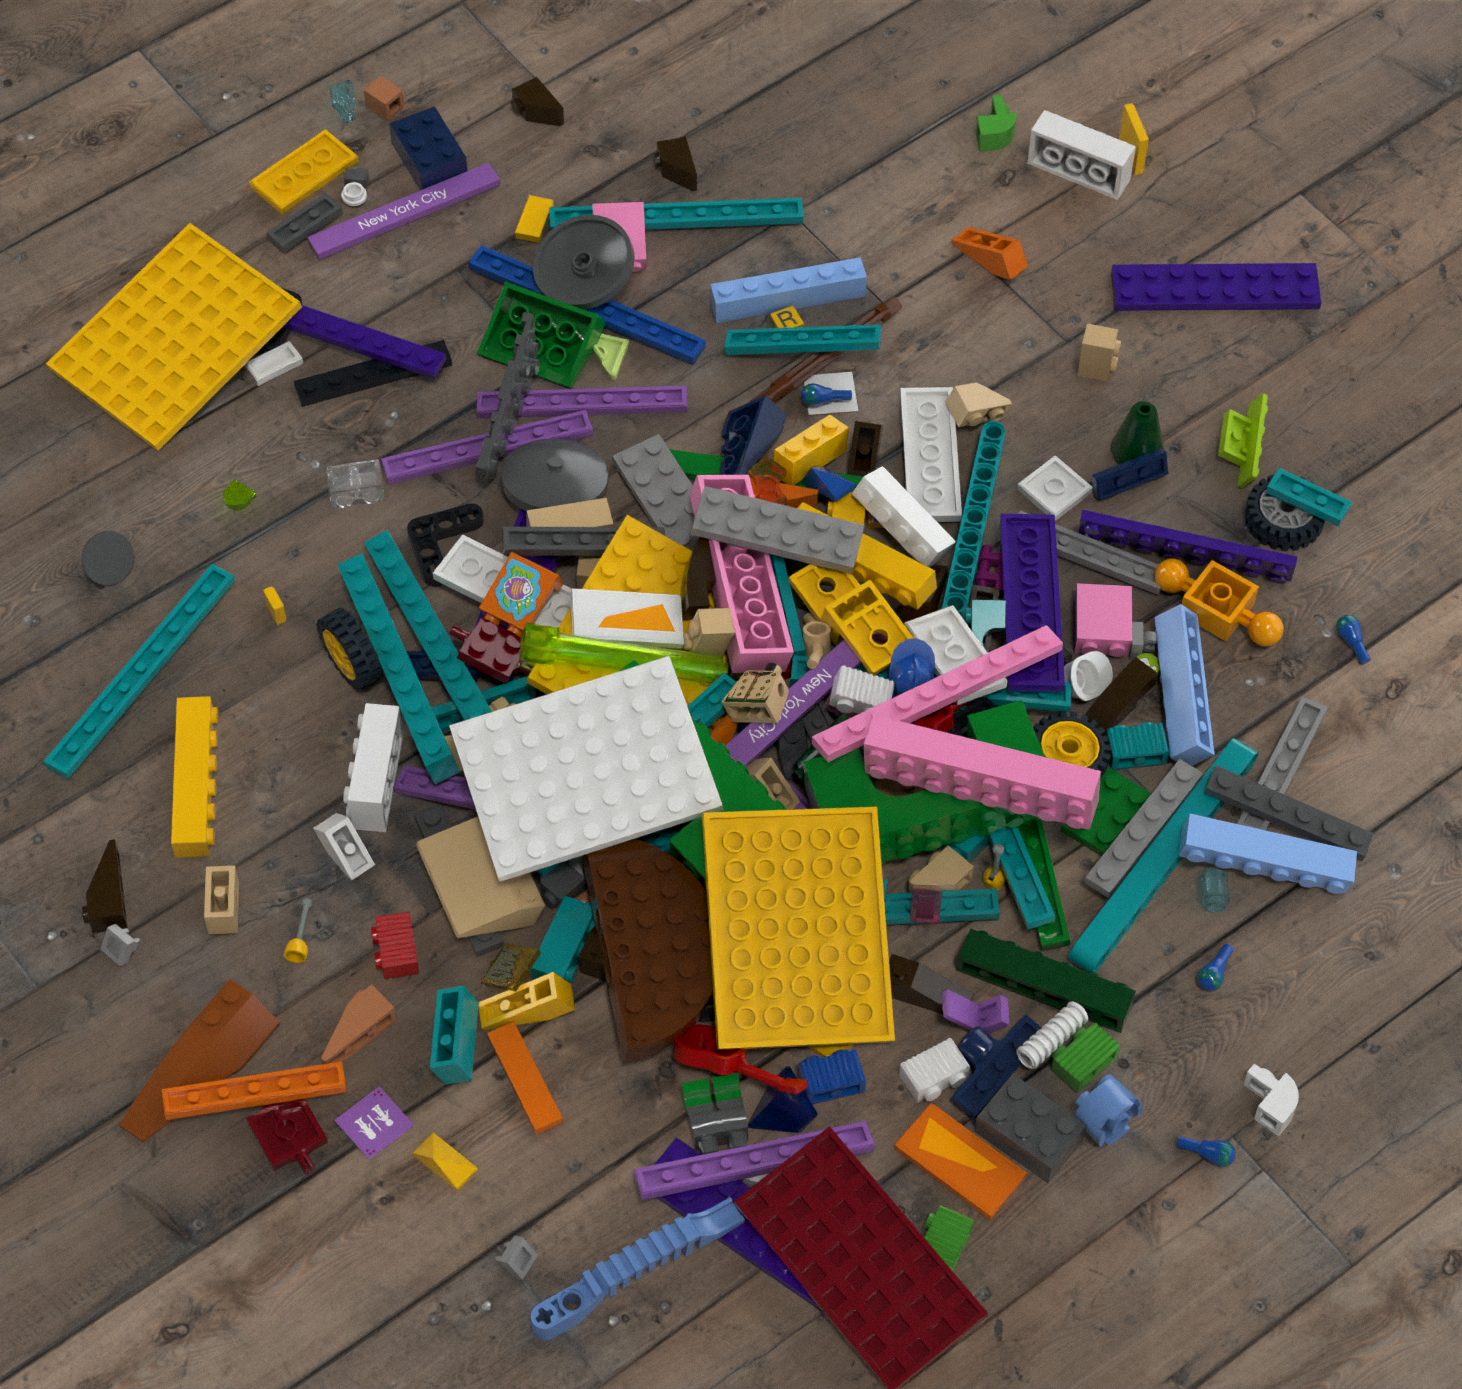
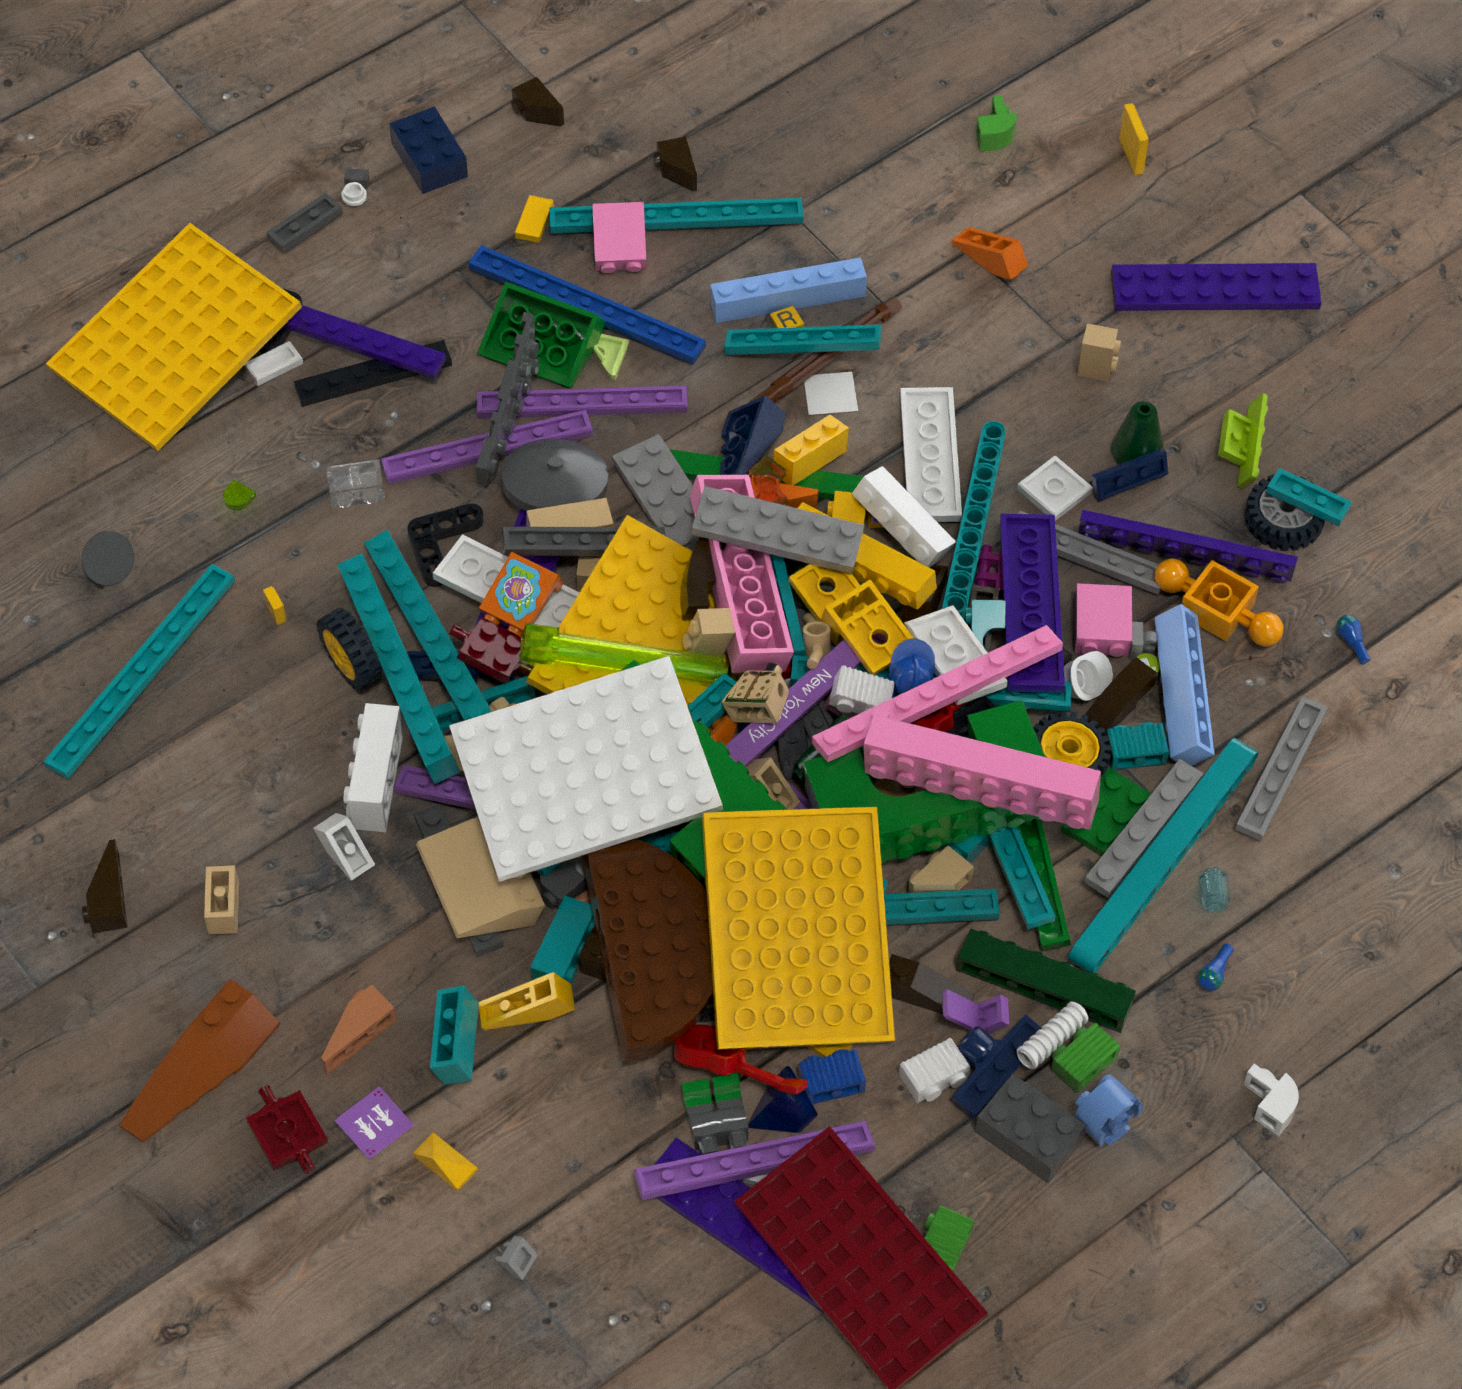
light grey tile [100,924,140,966] -> none
orange tile [162,1061,347,1120] -> none
yellow brick [171,696,219,858] -> none
yellow tile [249,129,359,215] -> none
yellow hinge [283,898,312,963] -> none
medium lavender tile [307,162,500,260] -> none
clear light blue bracket [330,79,356,124] -> none
nougat brick [364,76,404,121] -> none
red brick [371,911,419,980] -> none
clear yellow piece [480,943,541,991] -> none
orange tile [487,1021,563,1135] -> none
medium blue piece [531,1197,745,1341] -> none
dark grey dish [533,215,635,309] -> none
white tile [570,588,684,649] -> none
blue piece [801,383,852,407] -> none
blue slope [802,466,856,502] -> none
dark brown slope [847,421,883,476] -> none
orange tile [894,1103,1027,1220] -> none
clear pink slope [910,889,942,924] -> none
tan slope [945,382,1012,427] -> none
hinge [982,844,1006,891] -> none
white brick [1027,110,1136,200] -> none
blue piece [1177,1136,1236,1167] -> none
light blue brick [1178,814,1357,894] -> none
dark grey plate [1204,765,1373,861] -> none

